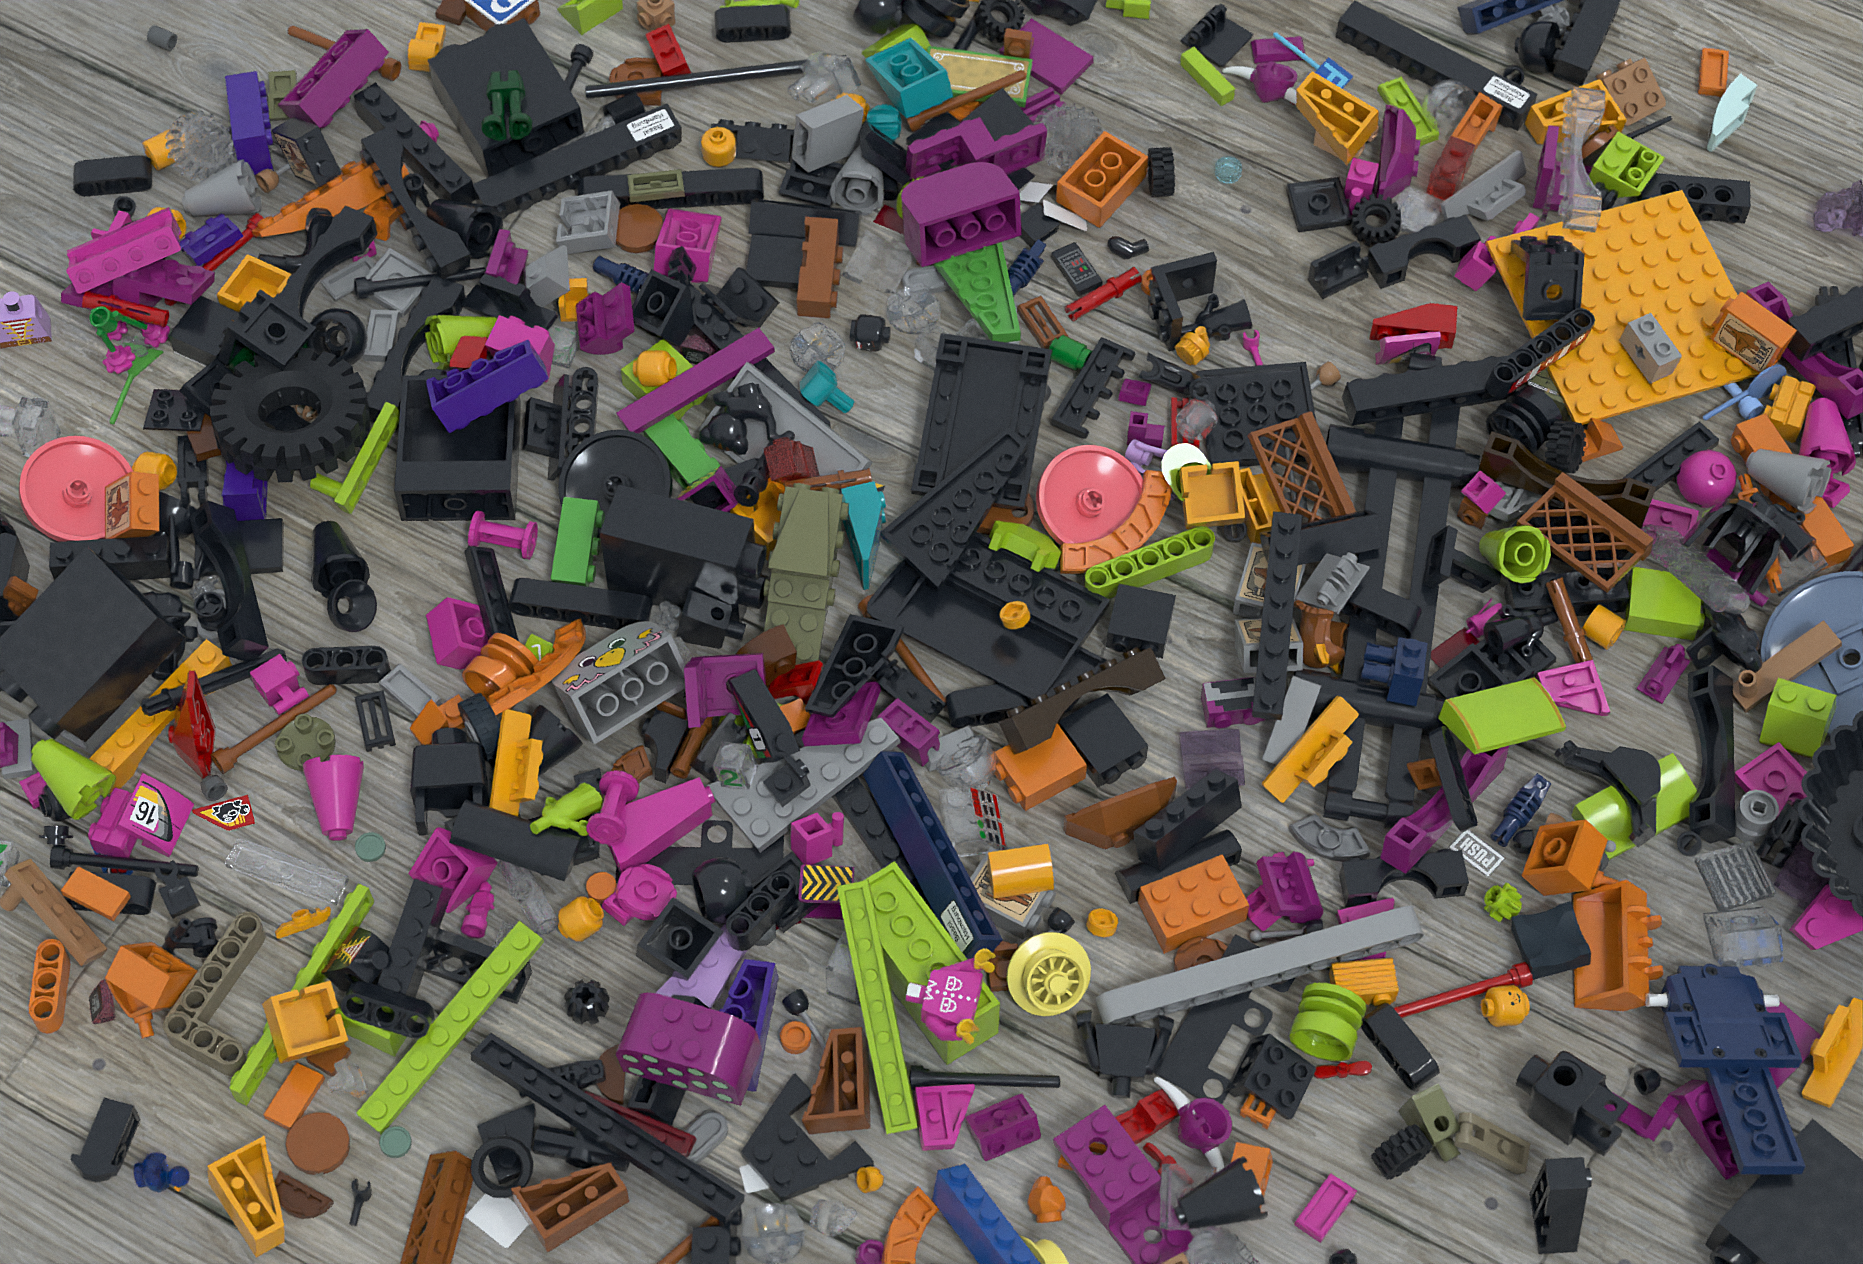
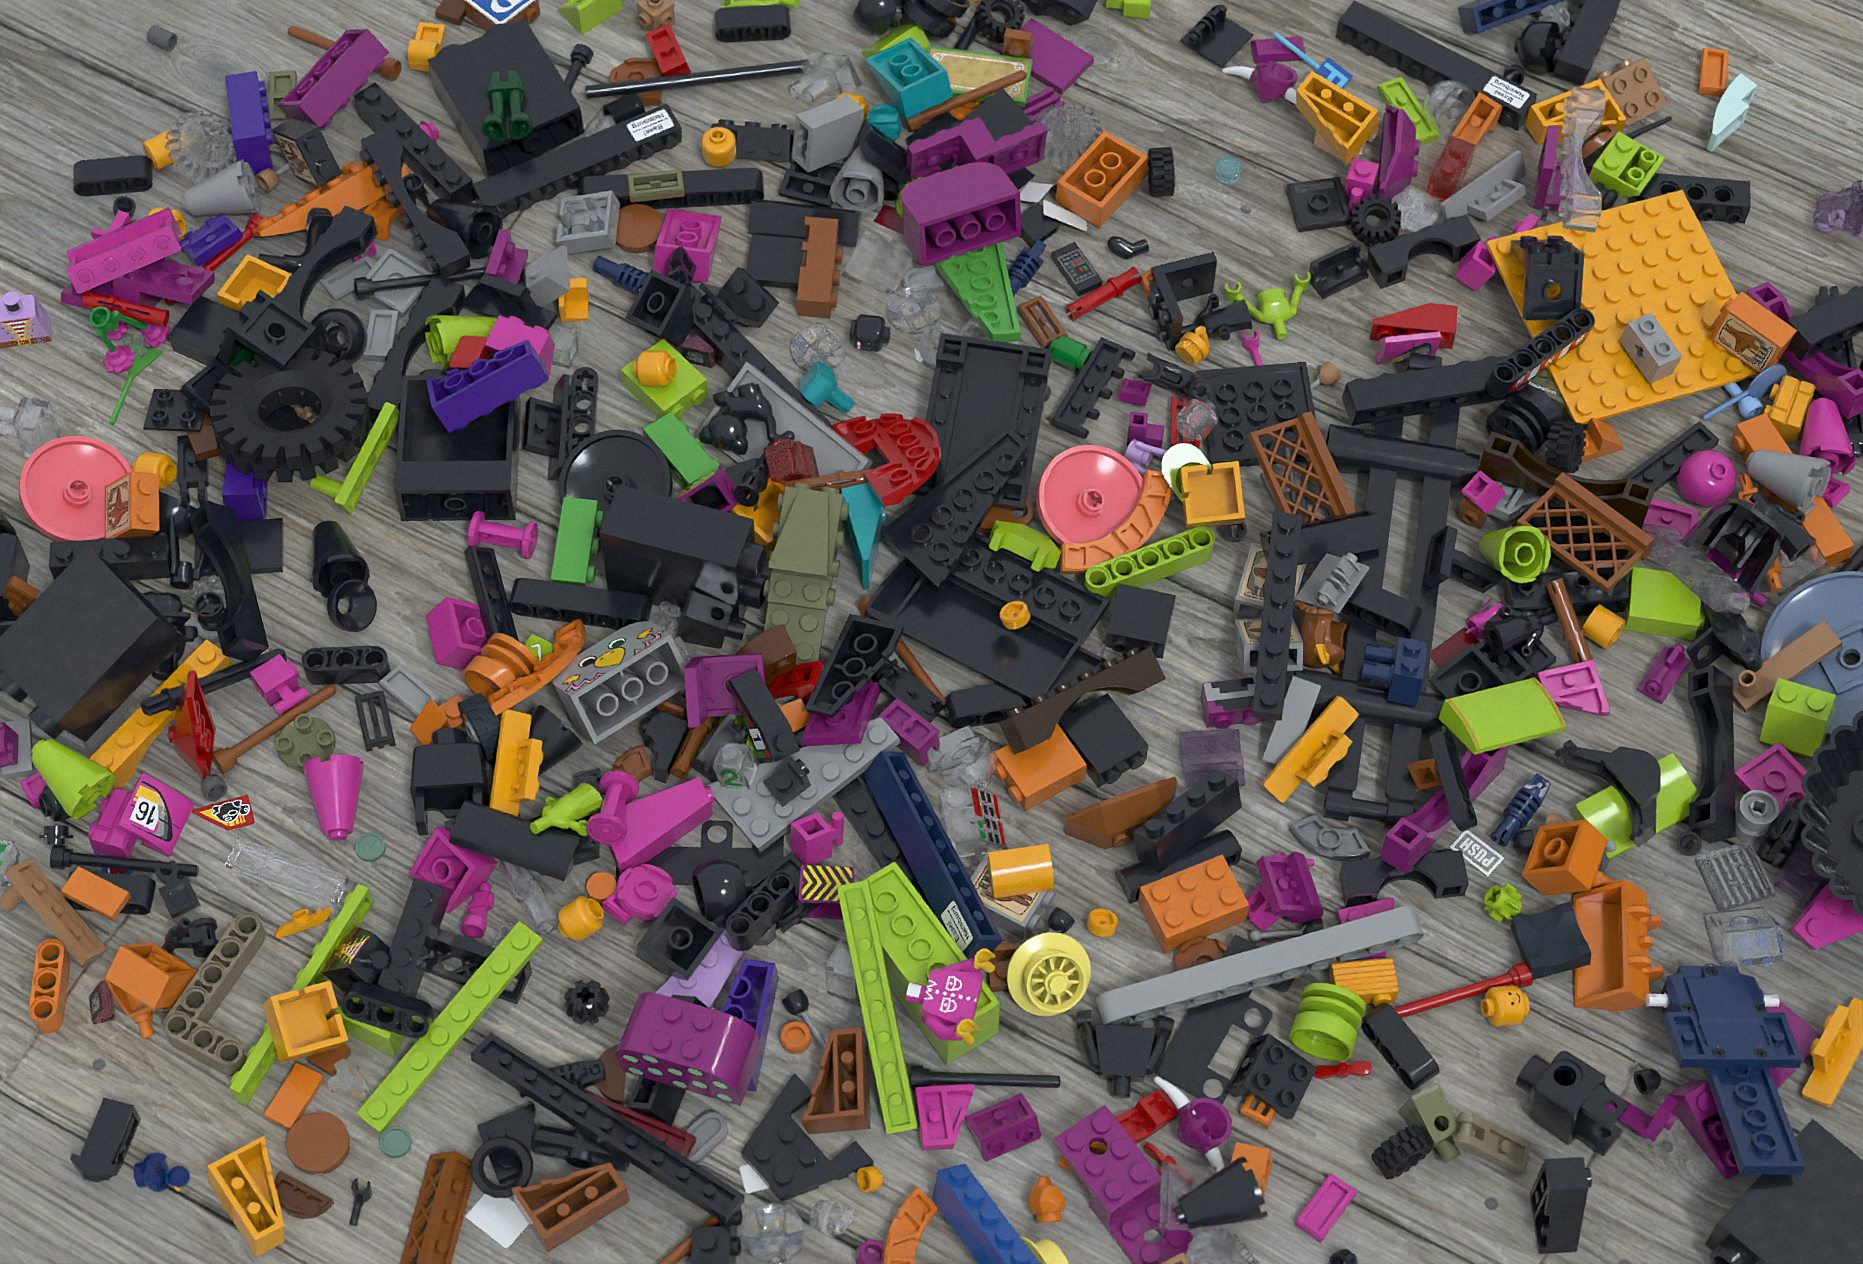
magenta brick [576,283,635,355] -> none
magenta tile [616,328,775,434] -> none
lime piece [1180,47,1235,106] -> none
light orange piece [1240,467,1281,544] -> none
none -> red plate [831,413,941,507]
none -> lime piece [1224,272,1311,340]

